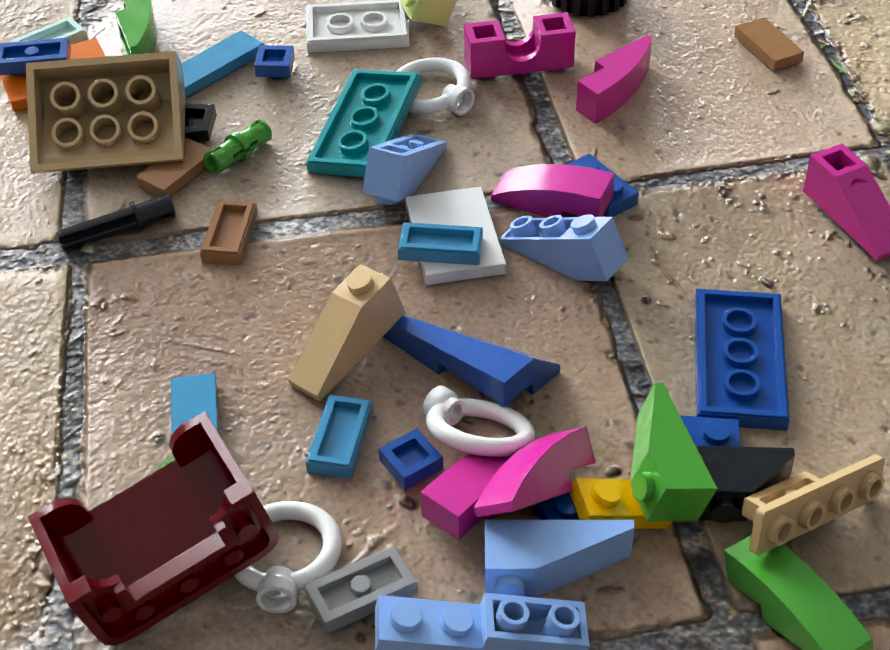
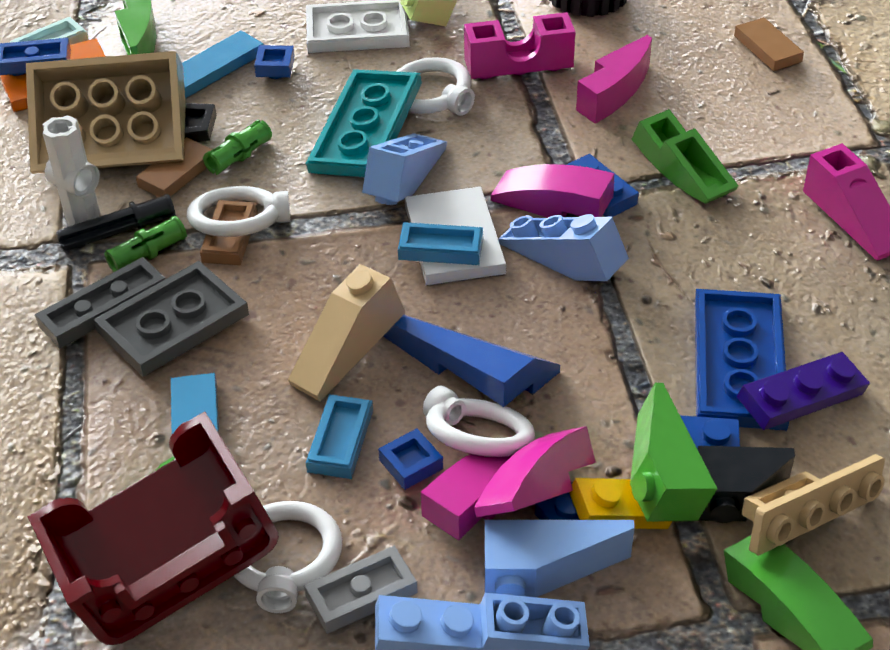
none -> dark grey plate [35,257,165,349]
none -> white piece [42,115,100,227]
none -> dark grey plate [93,261,249,377]
none -> bright green pin [104,216,187,272]
none -> white piece [187,186,290,237]
none -> bright green slope [632,109,738,204]
none -> dark purple plate [737,352,870,430]

